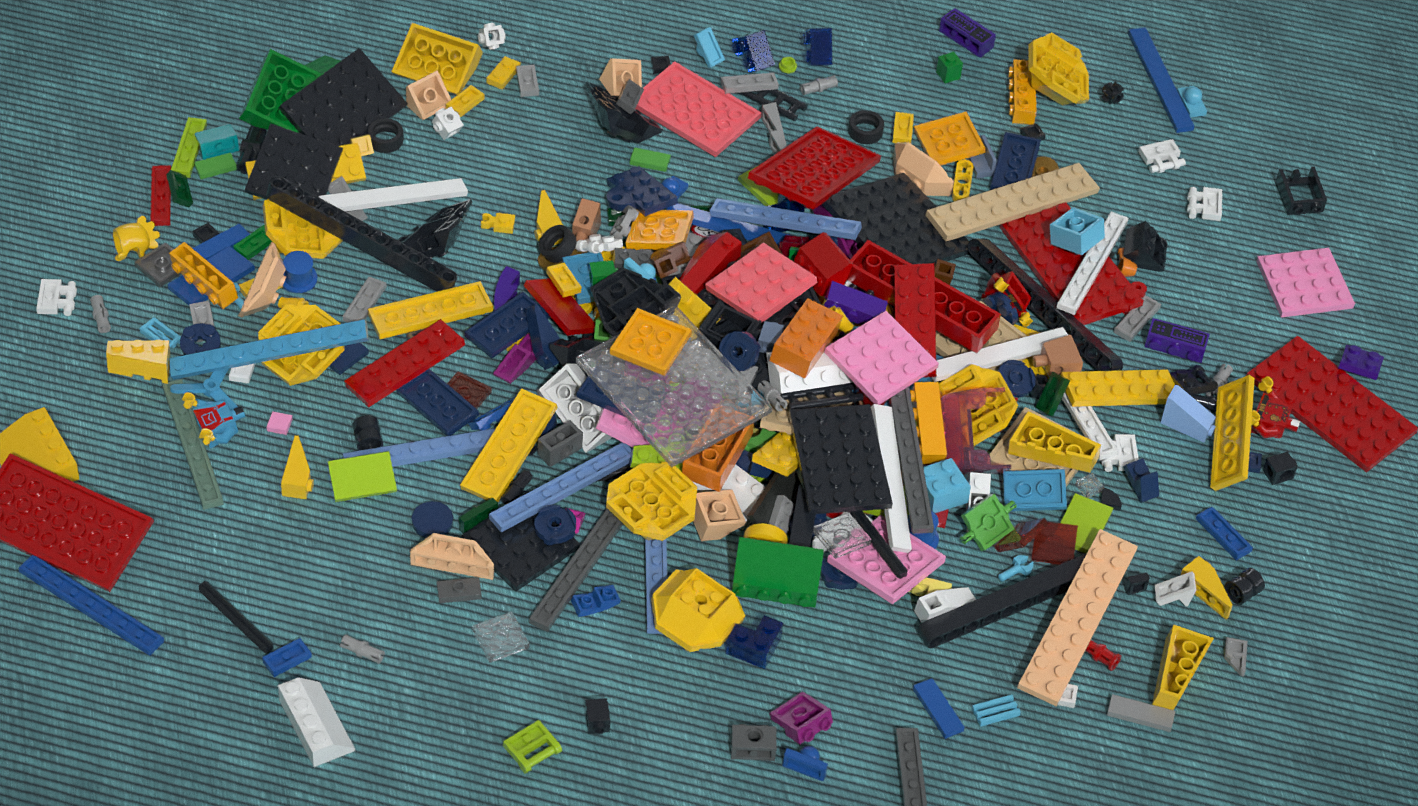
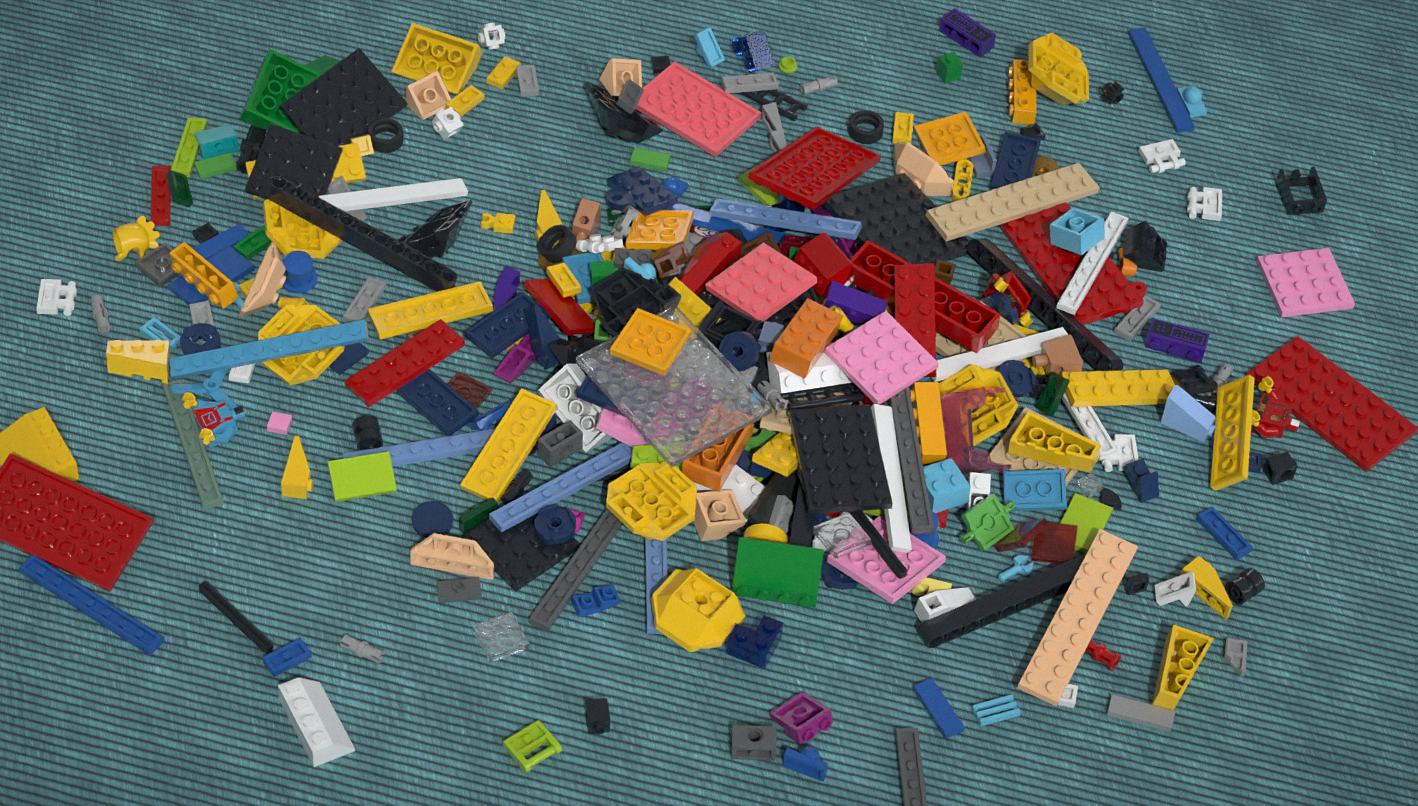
clear blue brick [802,28,833,66] -> none
dark purple plate [1339,344,1384,380] -> none

